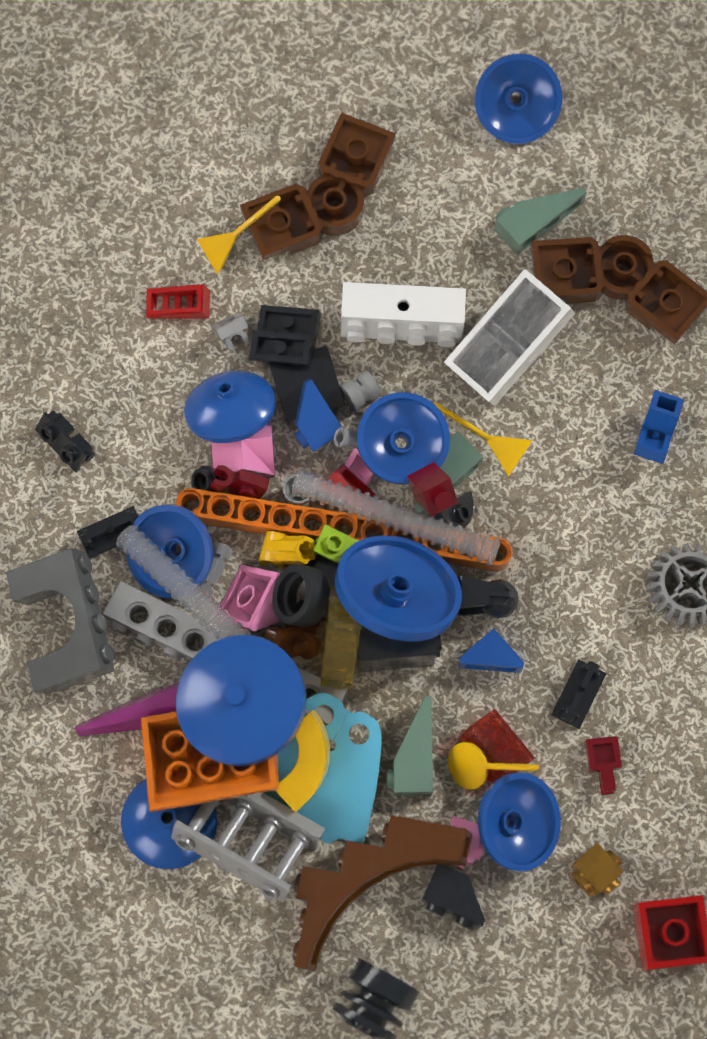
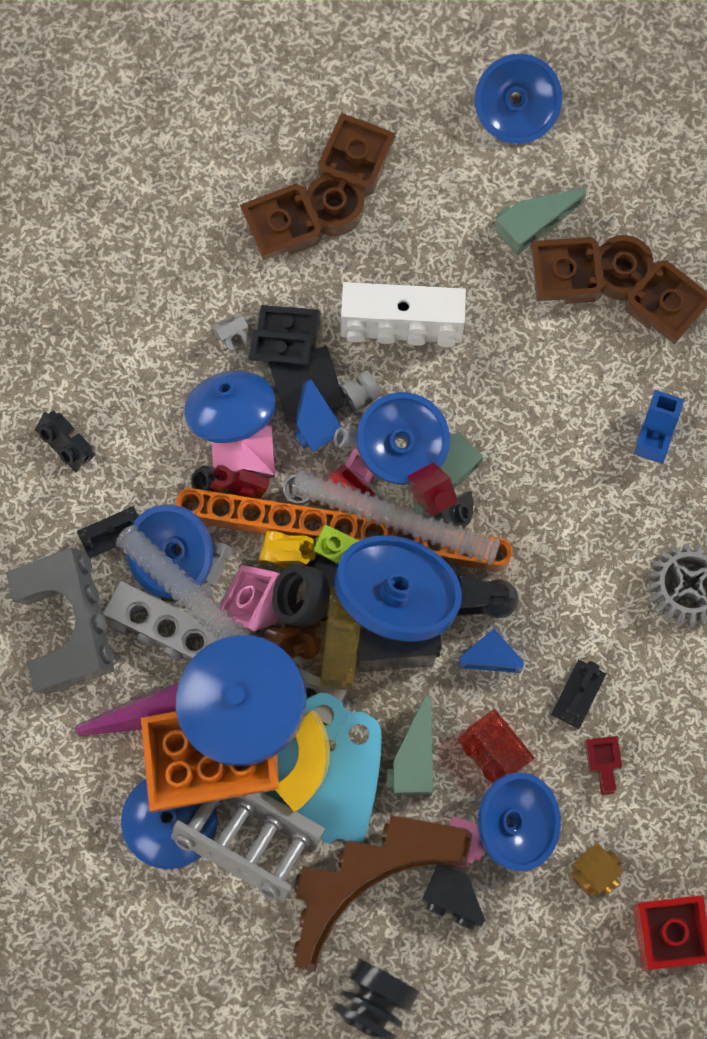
red slope [146,284,210,319] -> none
yellow piece [197,196,281,274] -> none
yellow piece [434,403,533,477] -> none
clear brick [444,269,575,406] -> none
yellow piece [447,742,539,790] -> none

